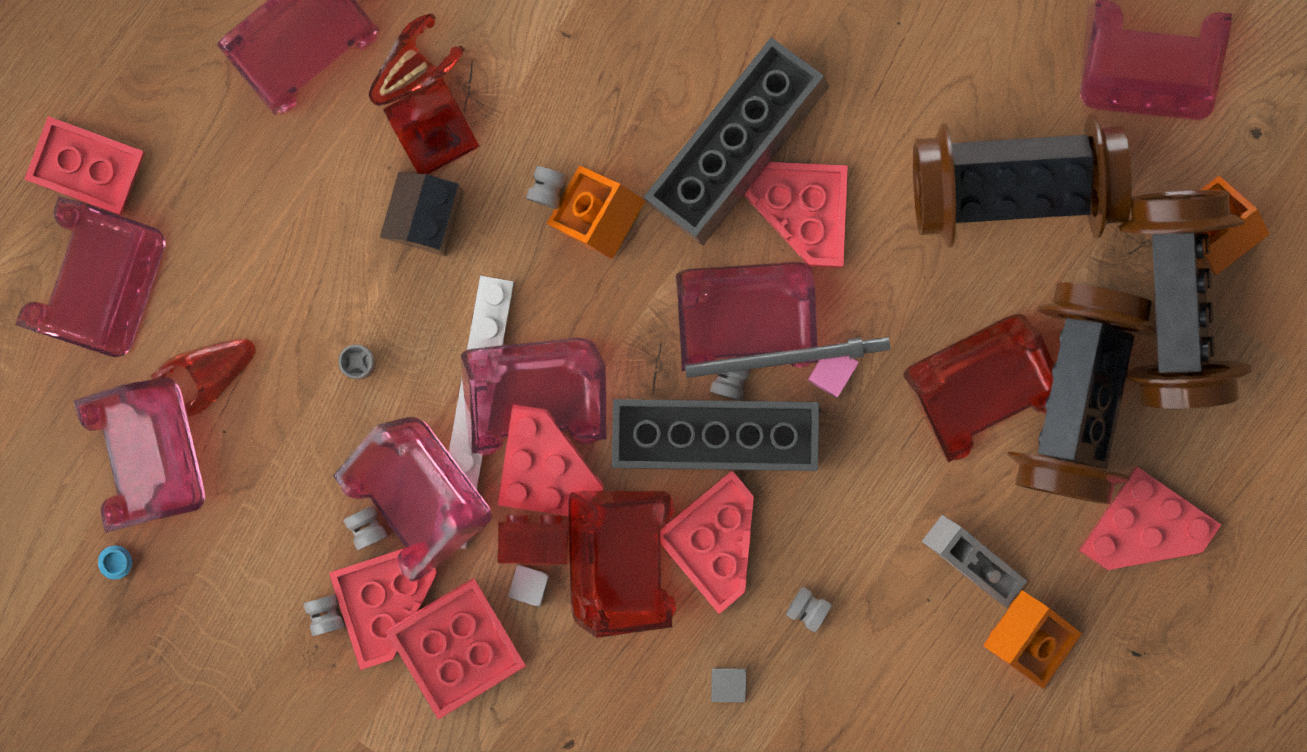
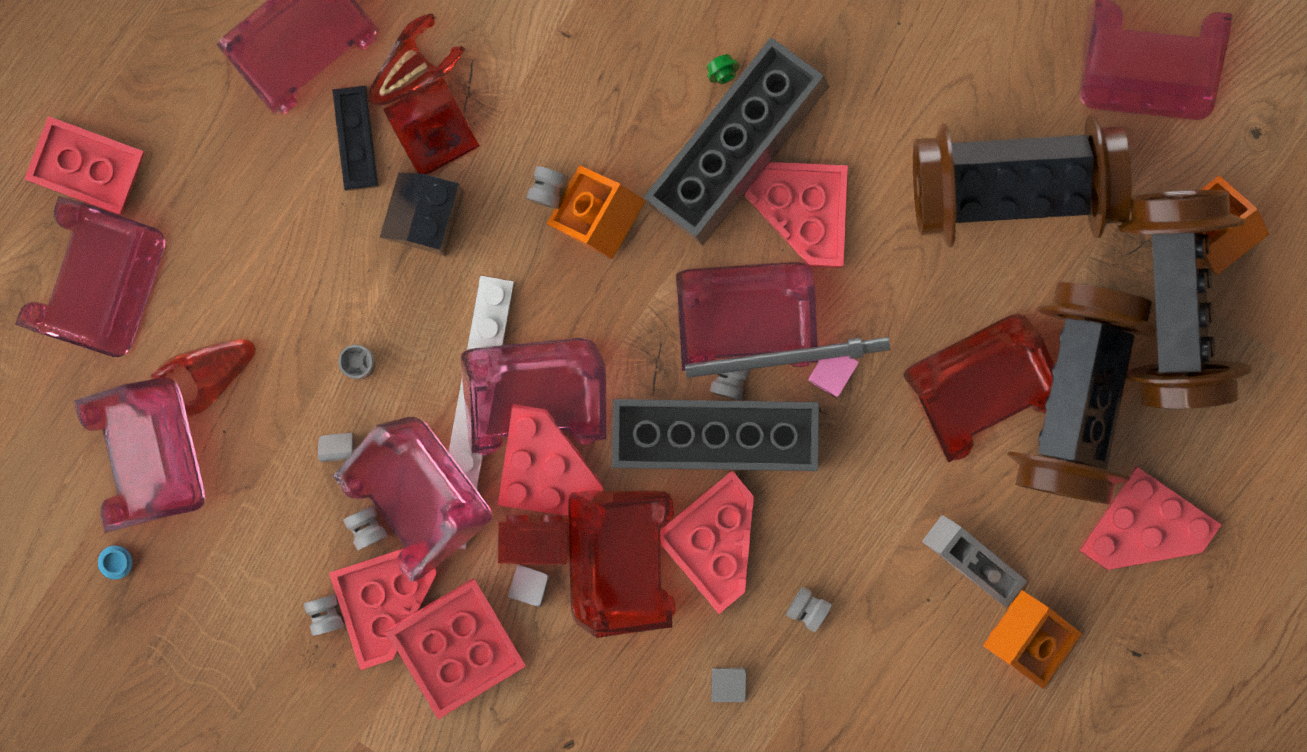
none -> light grey slope [318,433,355,462]
none -> black tile [332,85,379,191]
none -> green plate [706,54,740,84]

